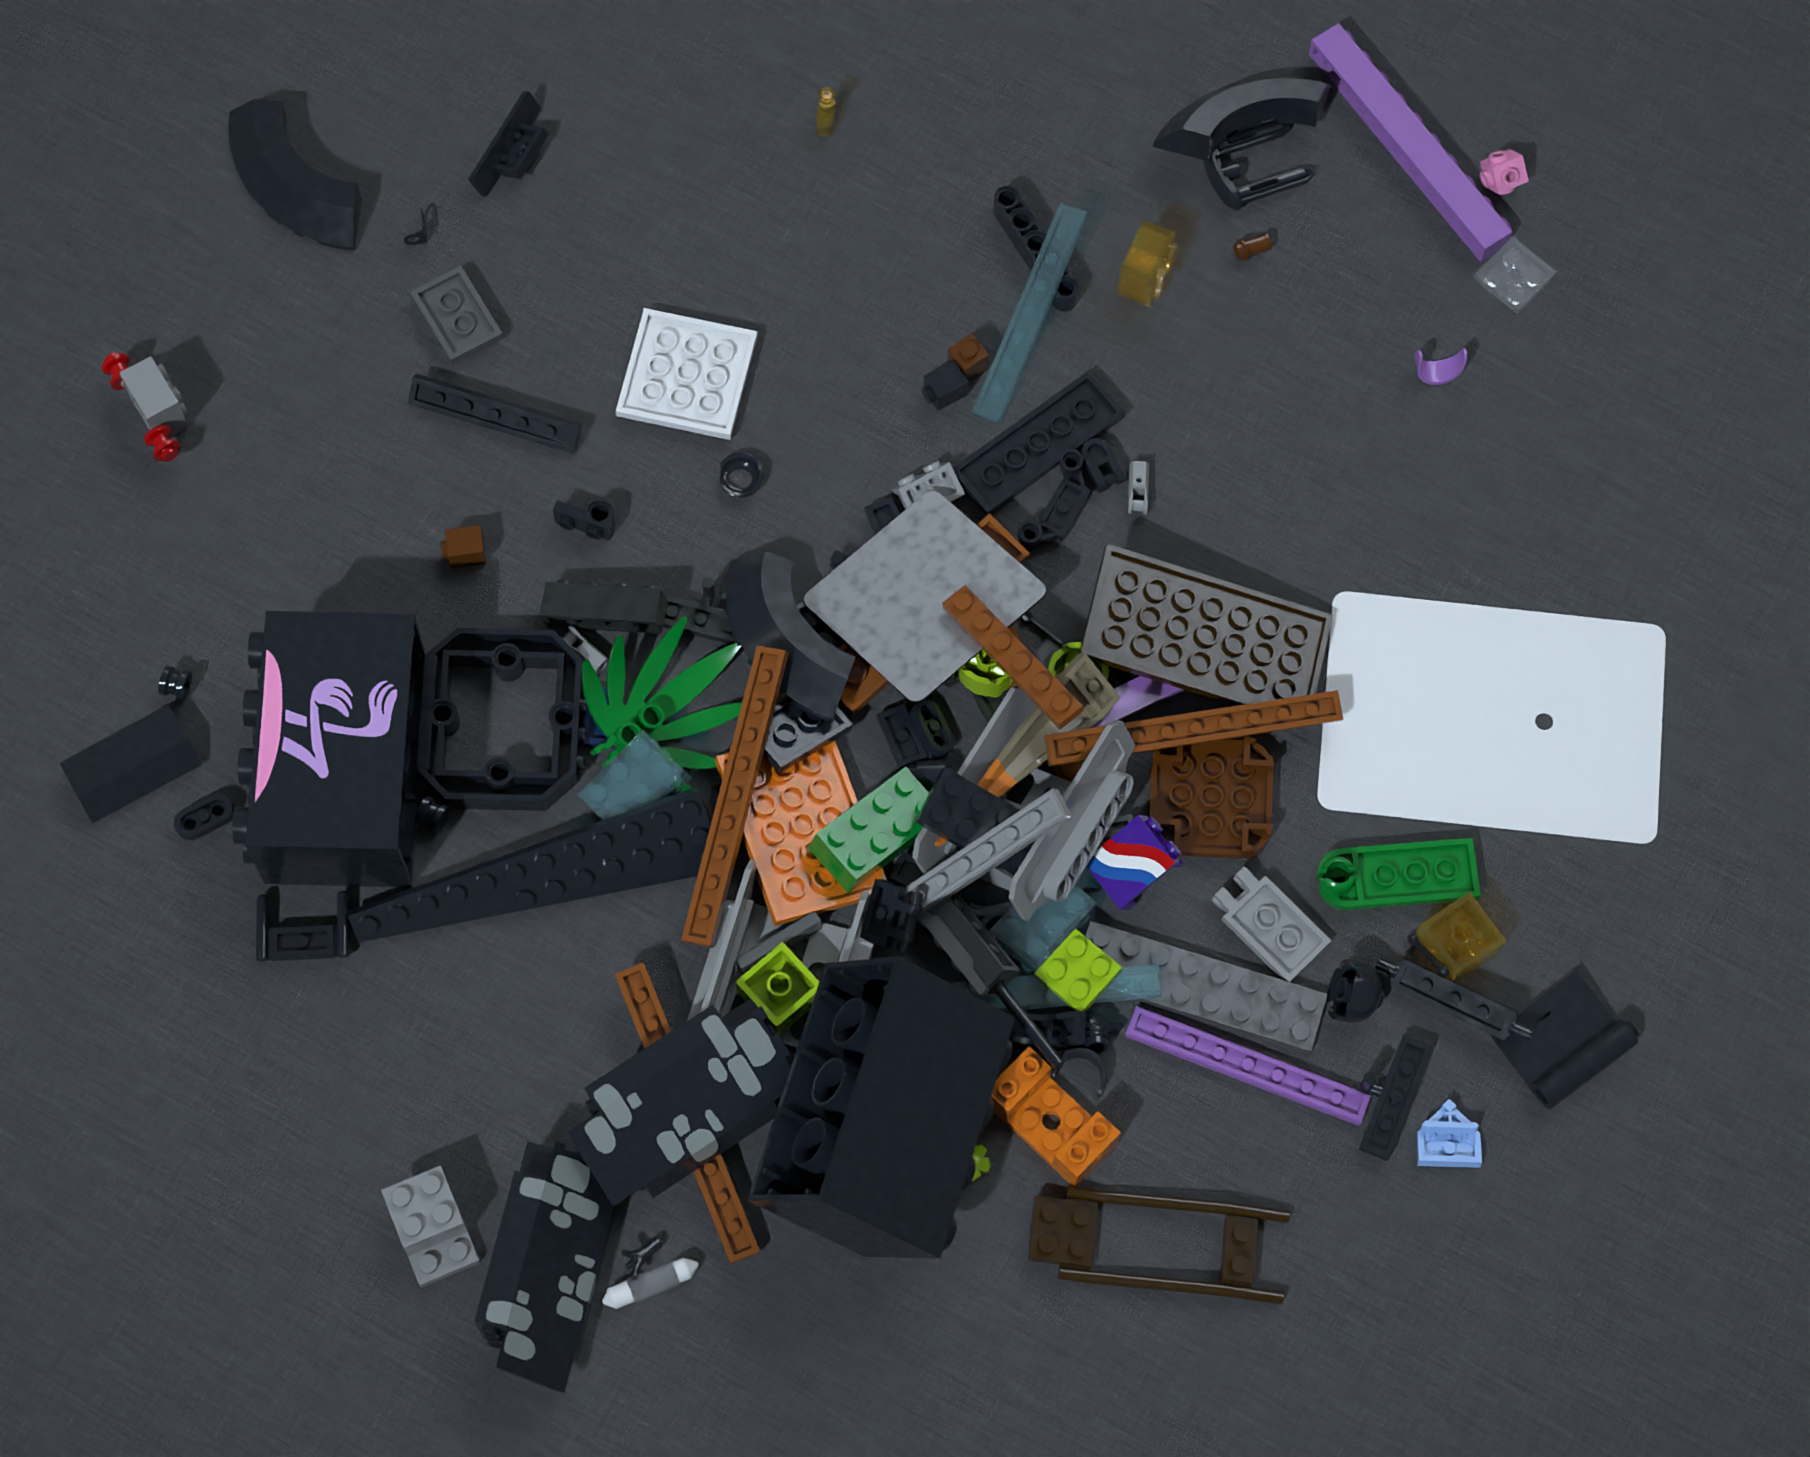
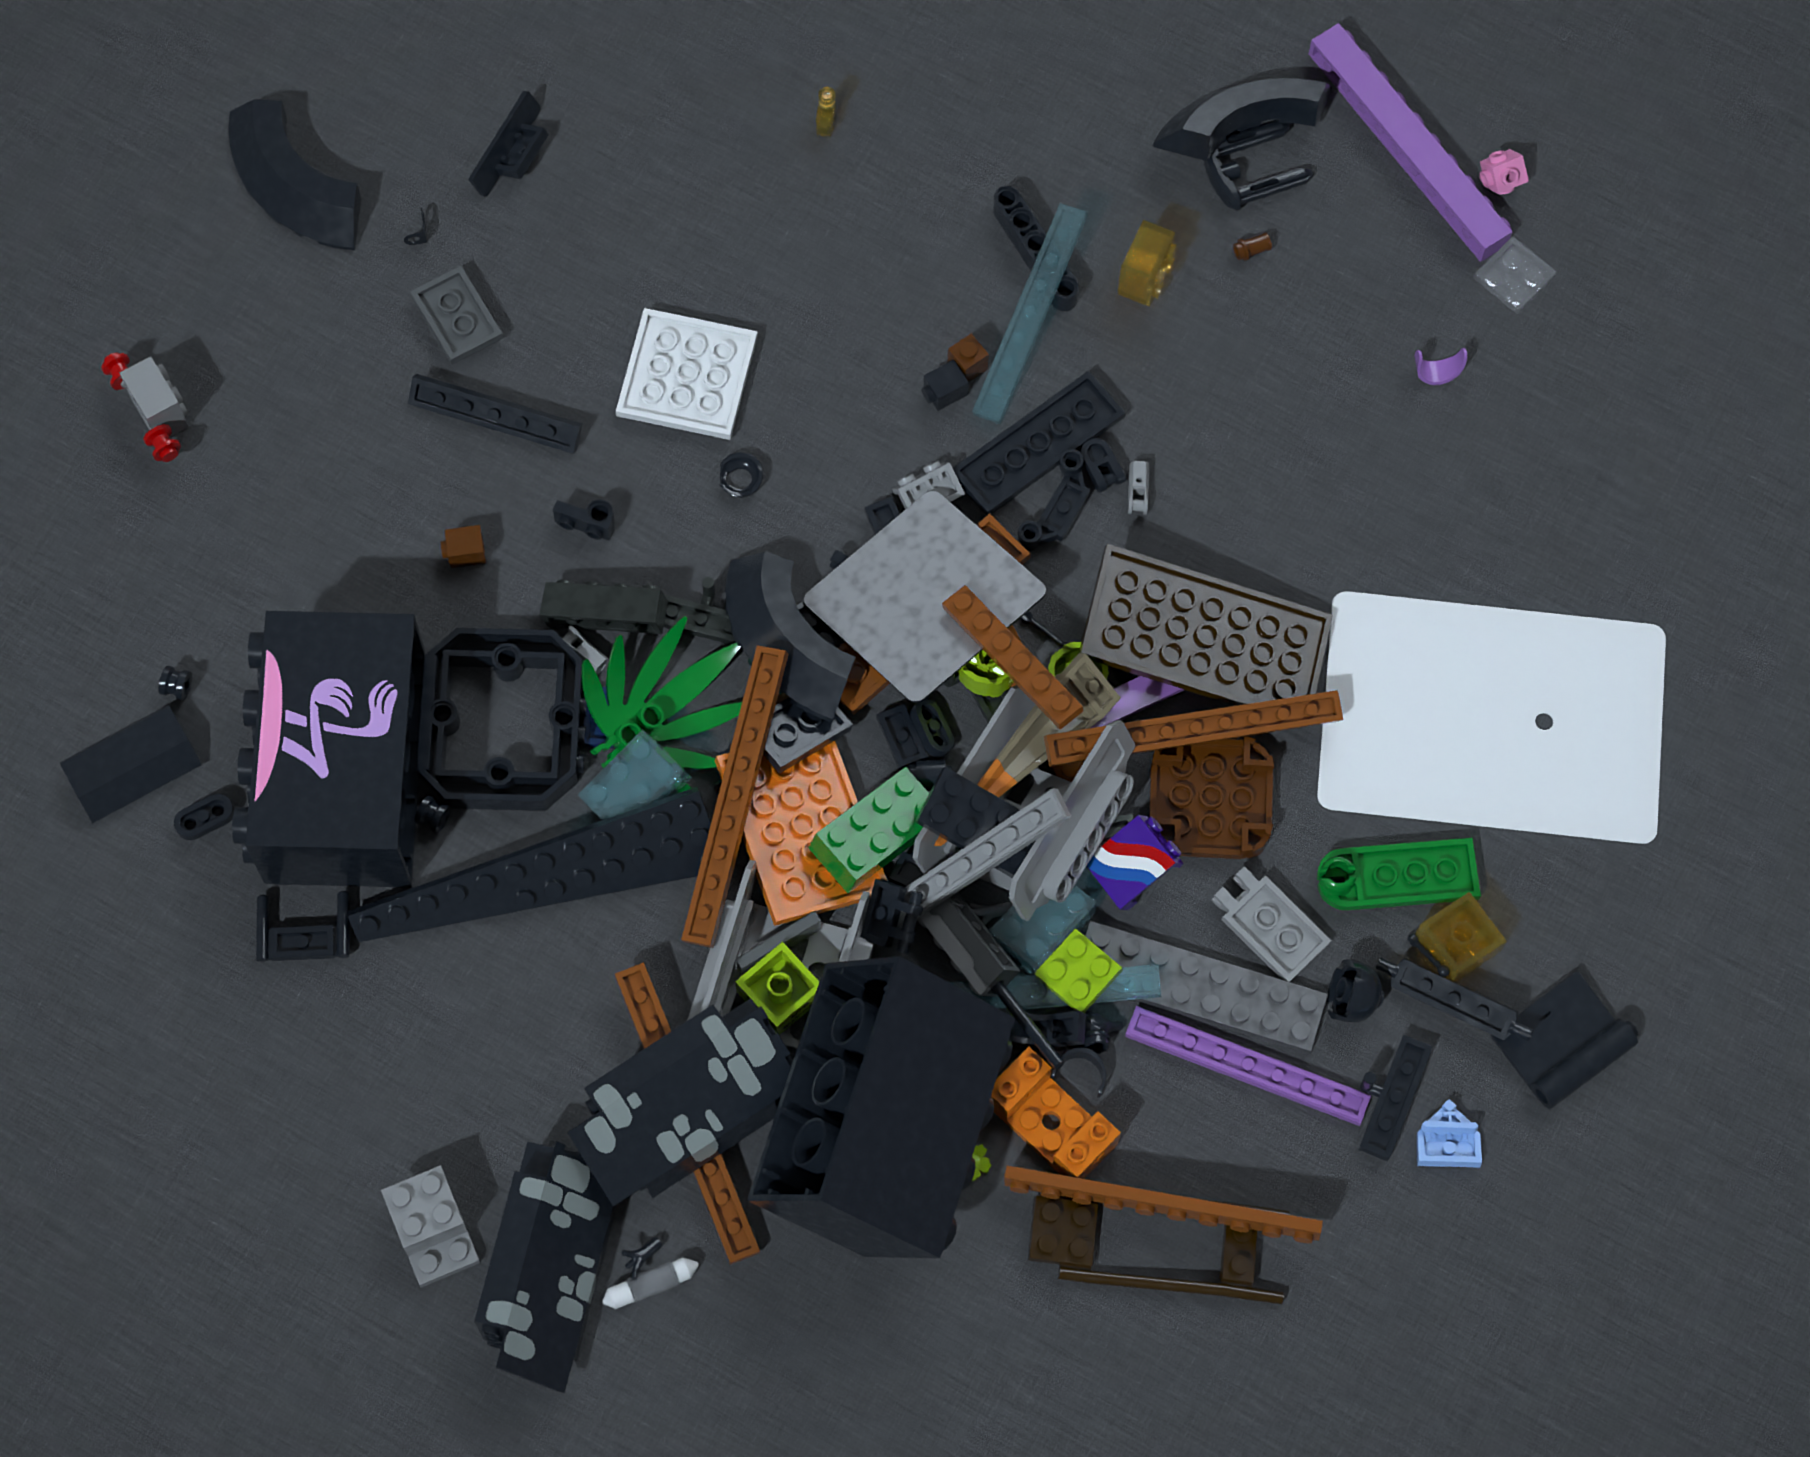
none -> dark orange plate [1004,1165,1323,1243]

